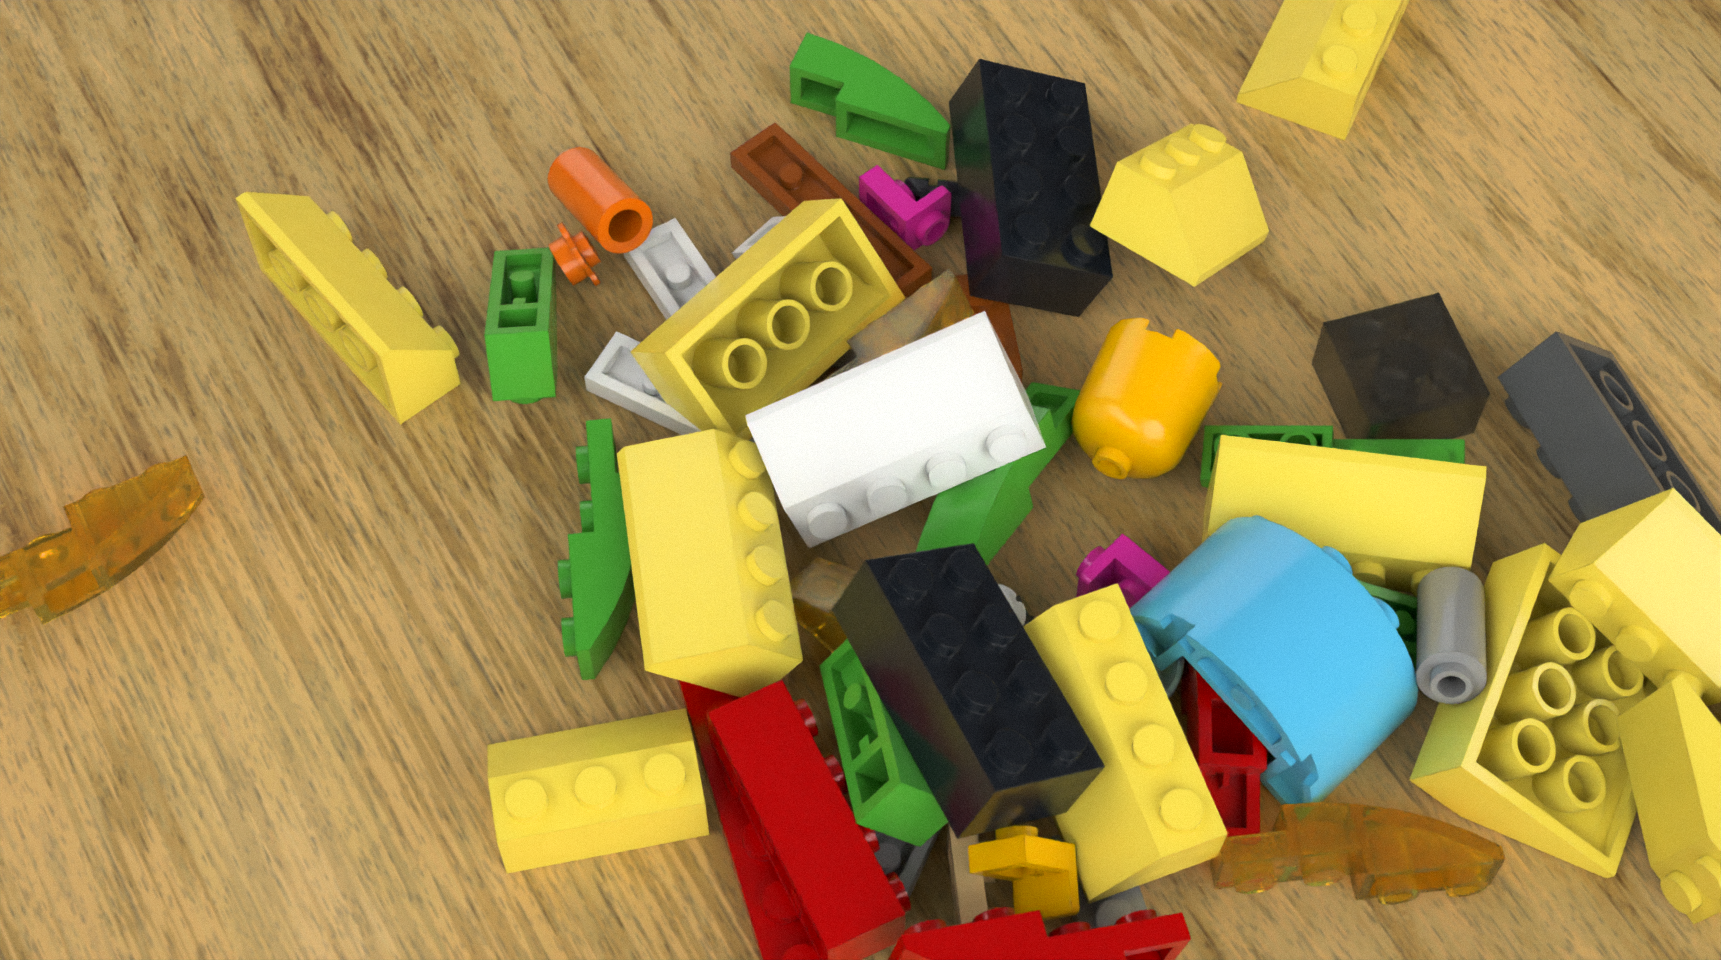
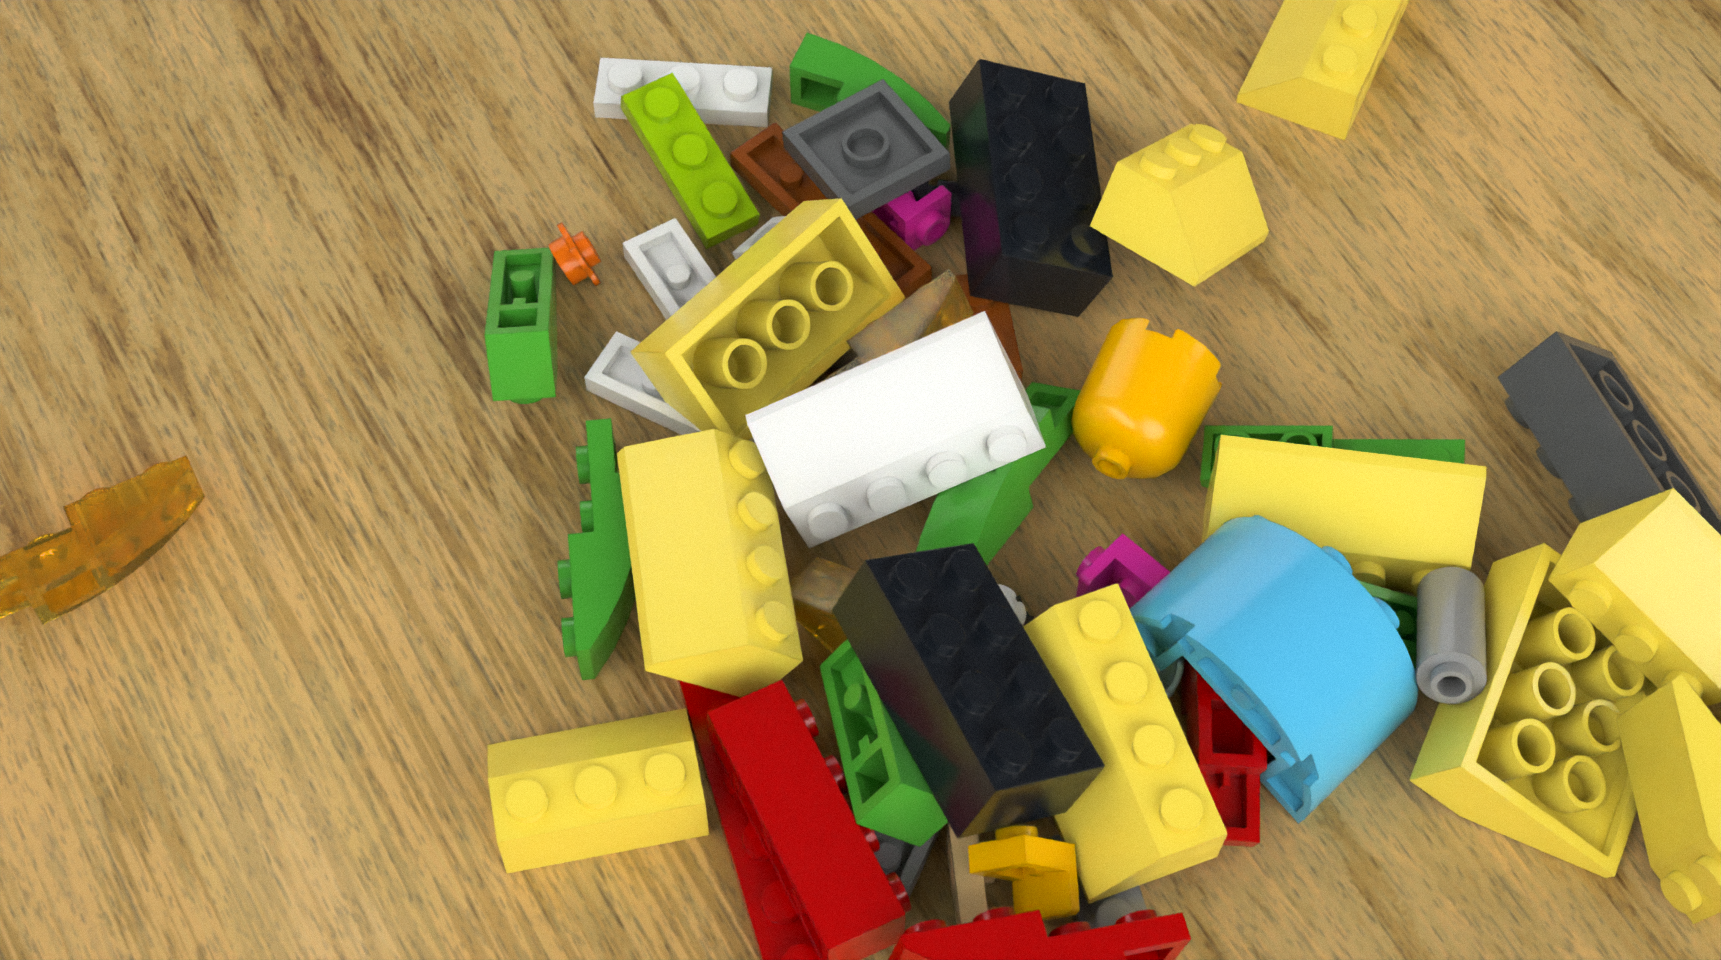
light yellow slope [236,192,461,425] -> none
orange brick [548,147,653,254] -> none
clear yellow slope [1210,802,1505,905] -> none
clear smoke brick [1311,293,1490,439] -> none
none -> white plate [593,58,773,127]
none -> lime plate [620,72,760,249]
none -> dark grey plate [782,79,950,220]

